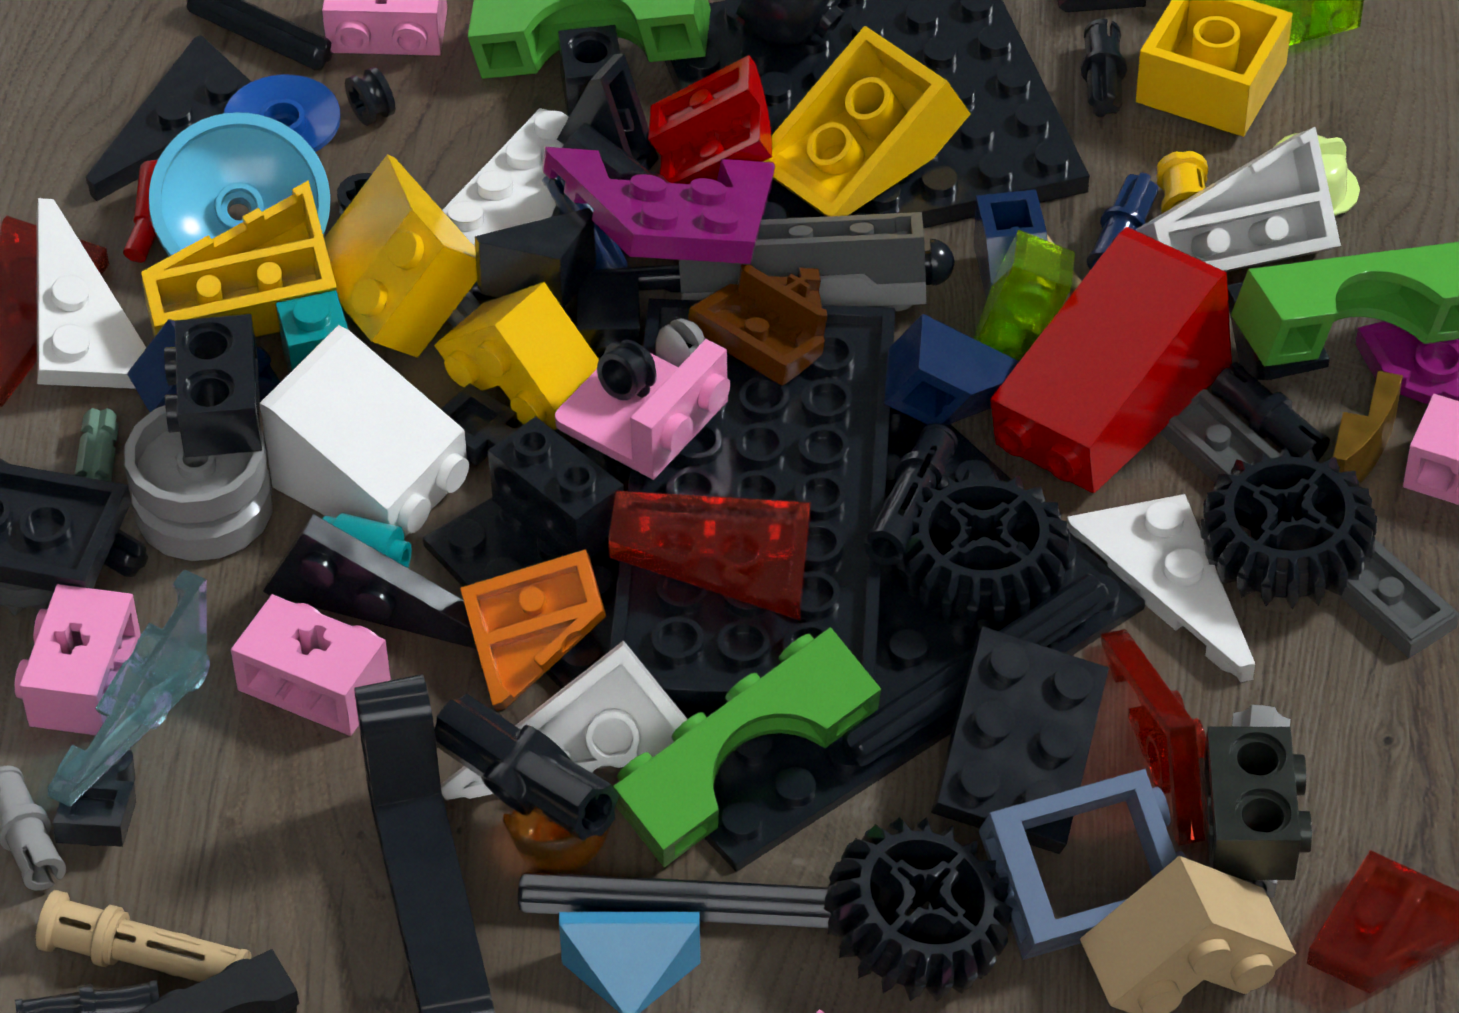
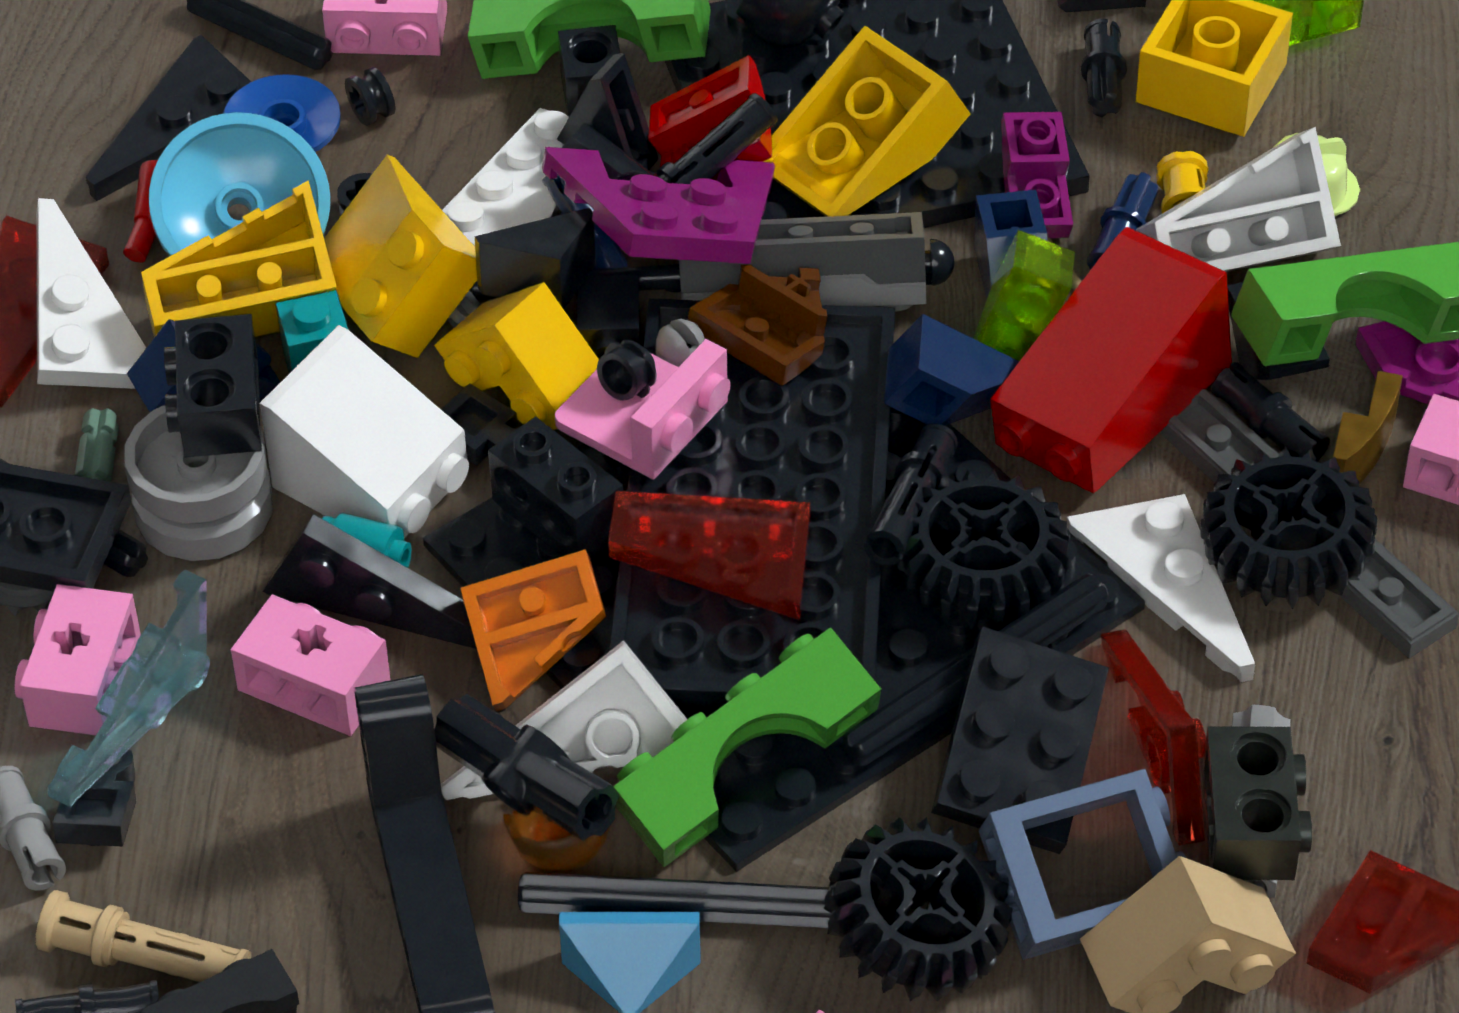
none -> black pin [656,93,778,184]
none -> magenta slope [1001,112,1073,238]

